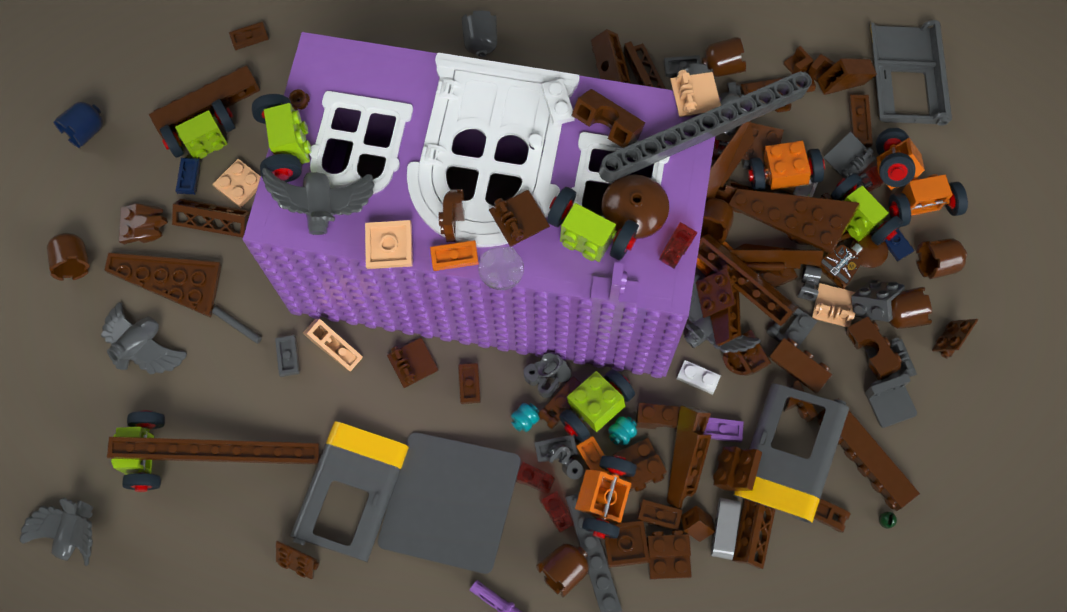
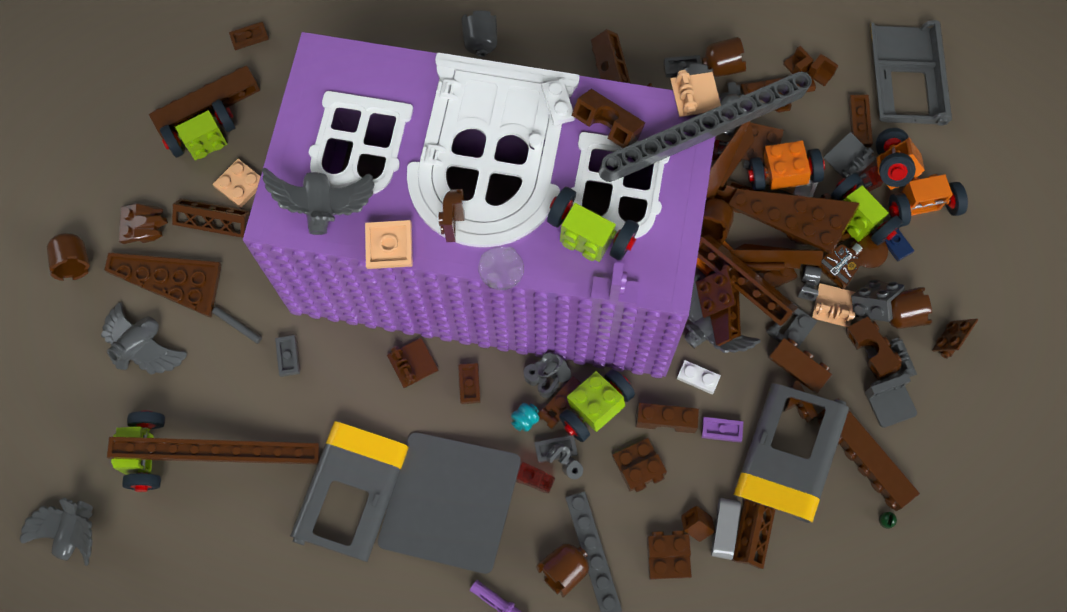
dark blue cylinder [53,102,103,148] -> none
dark blue plate [175,158,201,195] -> none
brick [252,94,312,182] -> none
reddish brown hinge [276,541,319,579] -> none
reddish brown plate [289,89,310,110] -> none
light nougat slope [303,319,363,372] -> none
orange plate [430,240,479,271] -> none
reddish brown hinge [489,190,550,247] -> none
clear red leg [539,491,574,533] -> none
orange brick [575,455,637,539] -> none
orange plate [576,436,610,474] -> none
reddish brown dish [602,175,669,239] -> none
reddish brown plate [604,521,650,568] -> none
teal piece [608,416,637,446] -> none
reddish brown fence [623,41,666,89] -> none
reddish brown plate [638,499,682,531] -> none
clear red leg [659,222,698,269] -> none
reddish brown wedge [667,406,712,509] -> none
reddish brown plate [713,447,762,491] -> none
reddish brown slope [723,330,772,376] -> none
reddish brown plate [814,498,851,533] -> none
reddish brown slope [817,58,877,95] -> none
reddish brown cylinder [916,238,967,279] -> none

